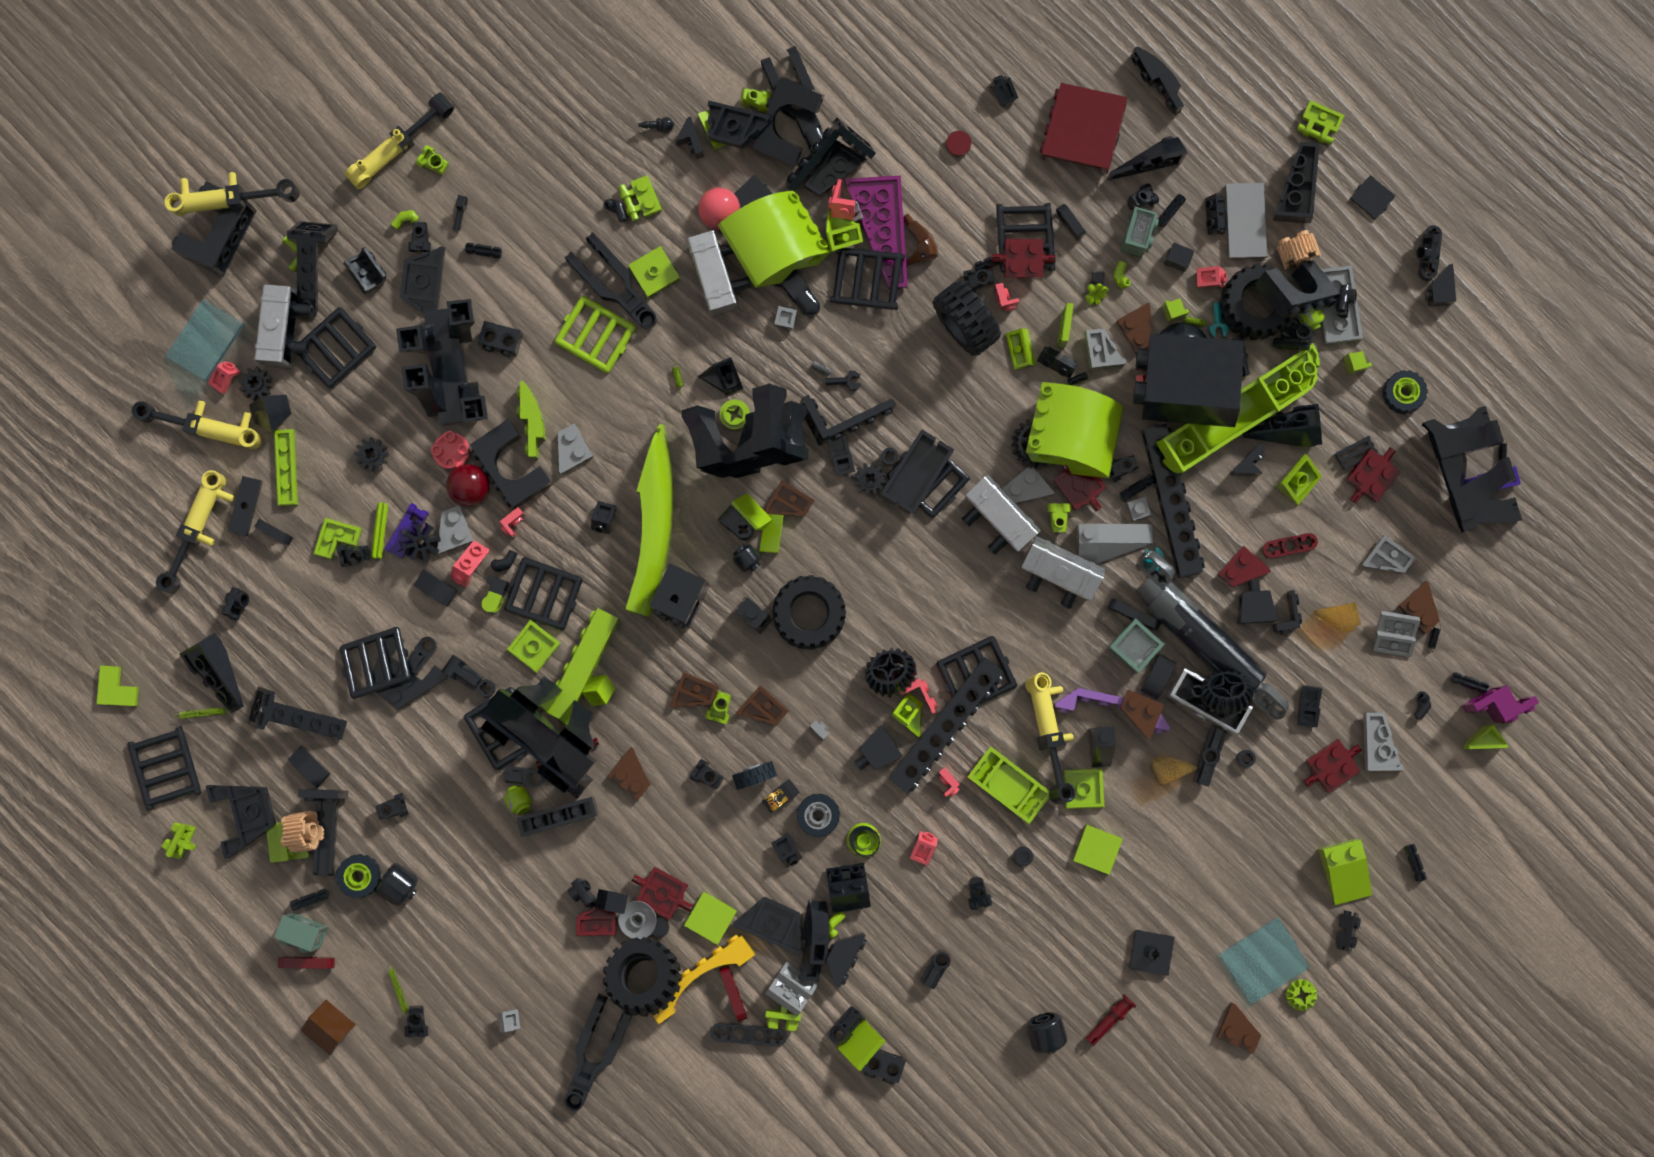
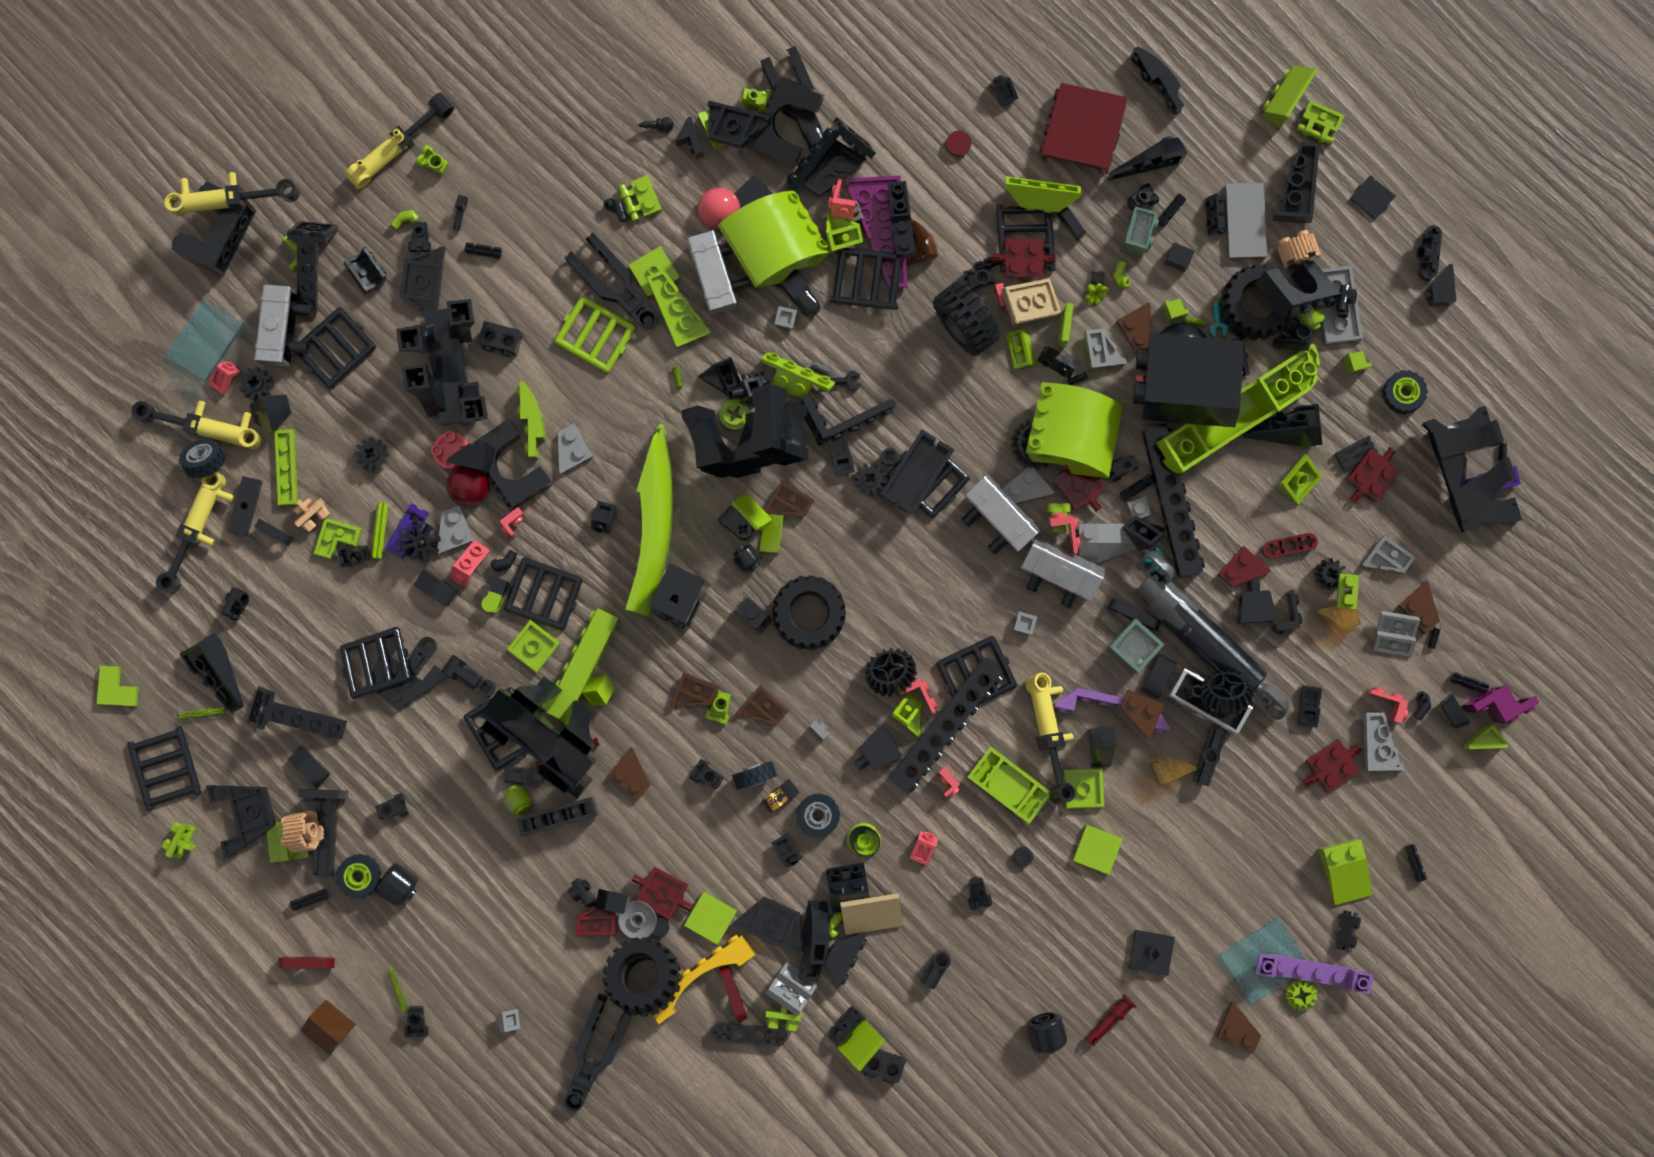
sand green piece [274,913,329,953] -> none
coral bracket [1197,266,1227,288] -> none
black slope [1230,444,1265,476] -> none
black bush [1237,750,1256,767] -> none
none -> black wheel [179,439,225,479]
none -> light nougat hips [294,498,329,532]
none -> black slope [447,441,494,471]
none -> lime wing [646,270,711,348]
none -> black piece [727,371,769,408]
none -> lime bracket [761,352,835,399]
none -> tan tile [840,893,903,935]
none -> black slope [887,181,915,258]
none -> tan tile [1001,278,1062,325]
none -> lime wedge [1005,176,1081,213]
none -> light grey plate [1013,611,1037,635]
none -> coral bracket [1048,512,1080,554]
none -> black slope [1123,516,1165,550]
none -> medium lavender slope [1255,954,1374,994]
none -> lime slope [1261,65,1318,129]
none -> black gear [1313,558,1347,591]
none -> lime hips [1336,573,1359,610]
none -> coral bracket [1366,687,1408,724]
none -> black piece [1439,694,1470,729]

